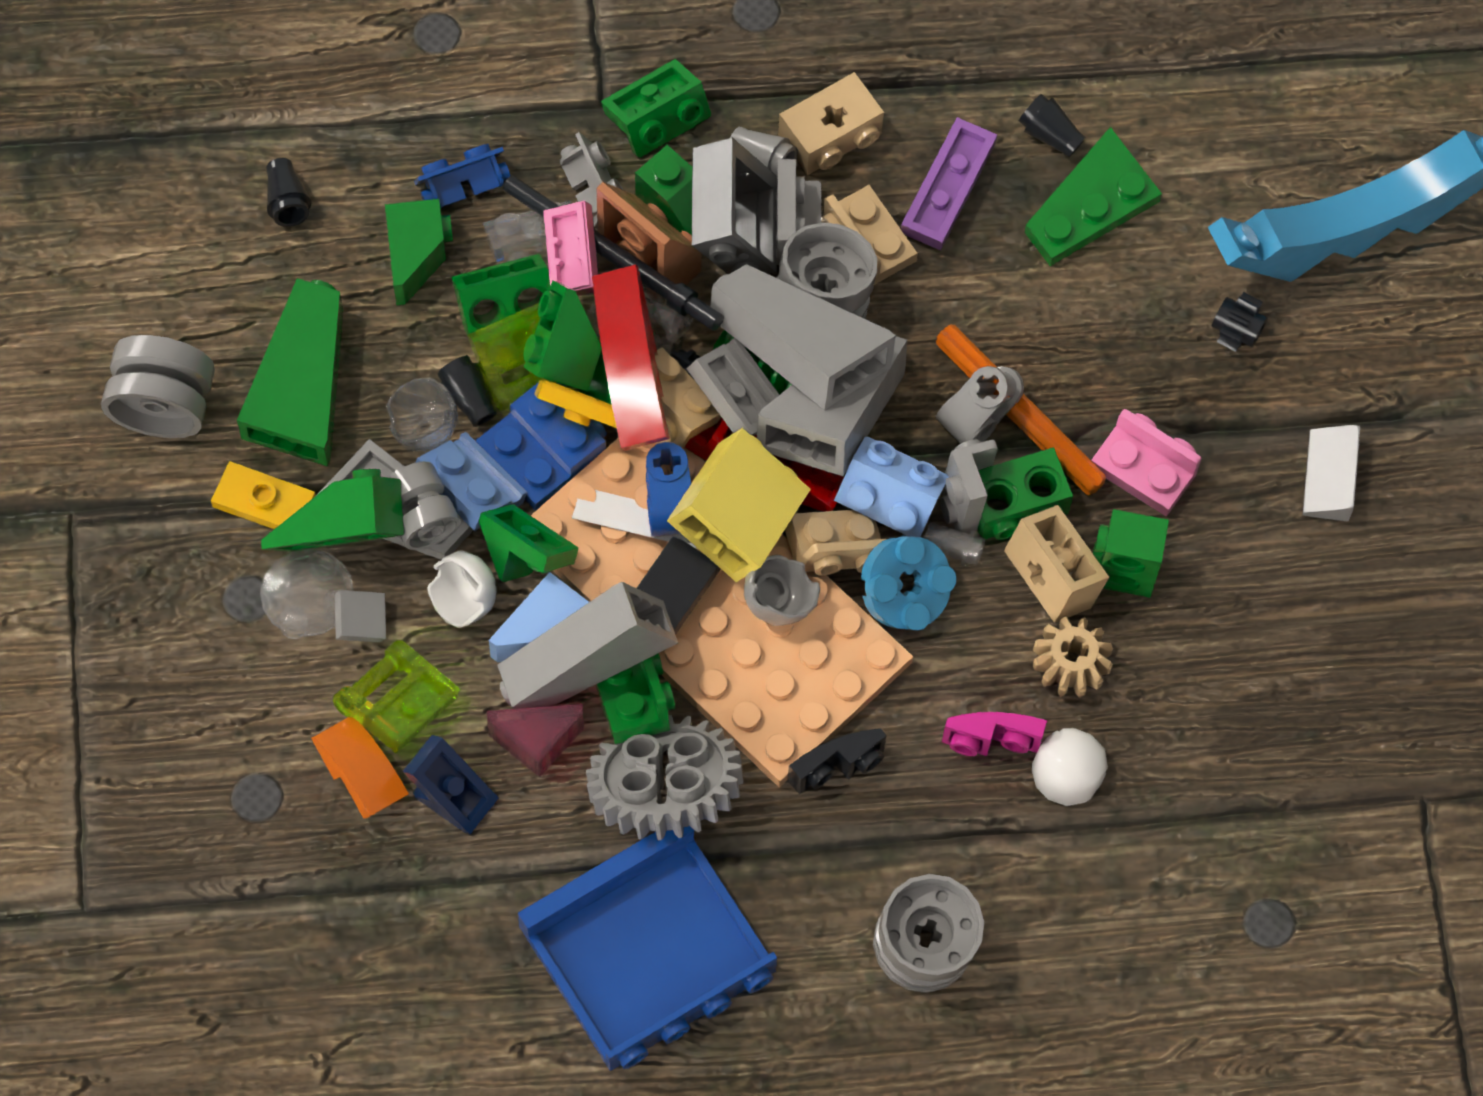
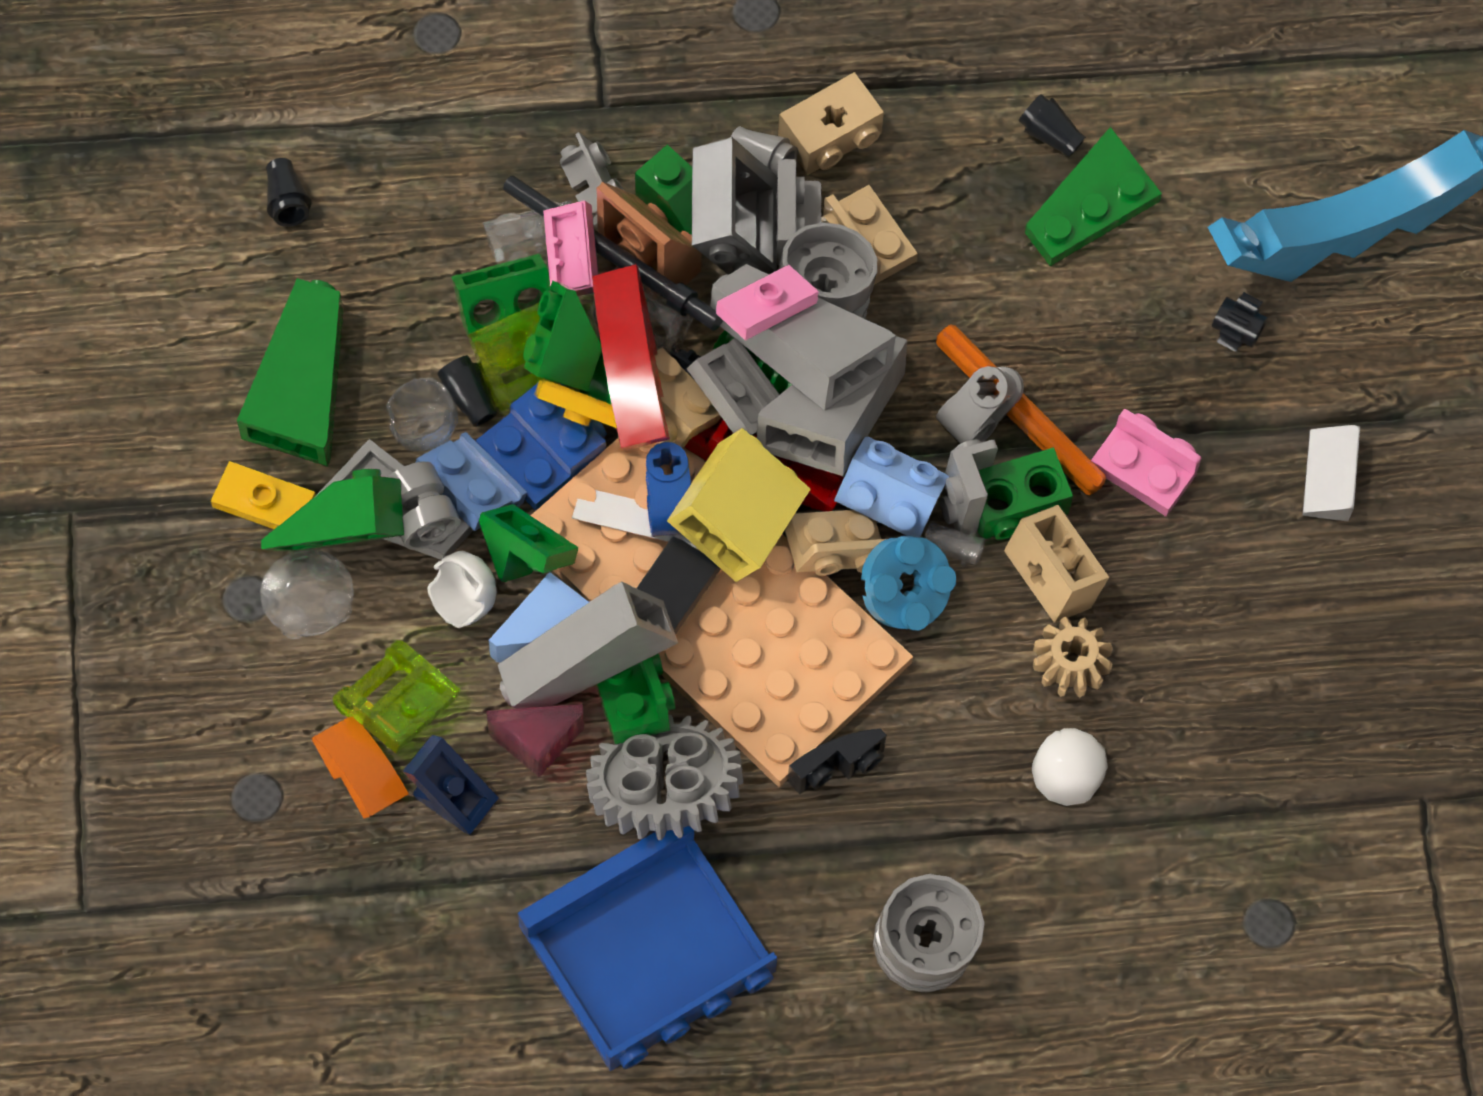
light grey wheel [101,335,215,438] -> none
light grey tile [335,590,386,643] -> none
green slope [385,199,453,306] -> none
blue hinge [414,144,511,209] -> none
green bracket [601,59,711,158] -> none
light grey hair [744,555,820,626] -> none
medium lavender plate [901,117,997,251] -> none
dark pink slope [942,712,1047,756] -> none
green brick [1093,509,1169,598] -> none
none -> bright pink plate [716,265,819,341]

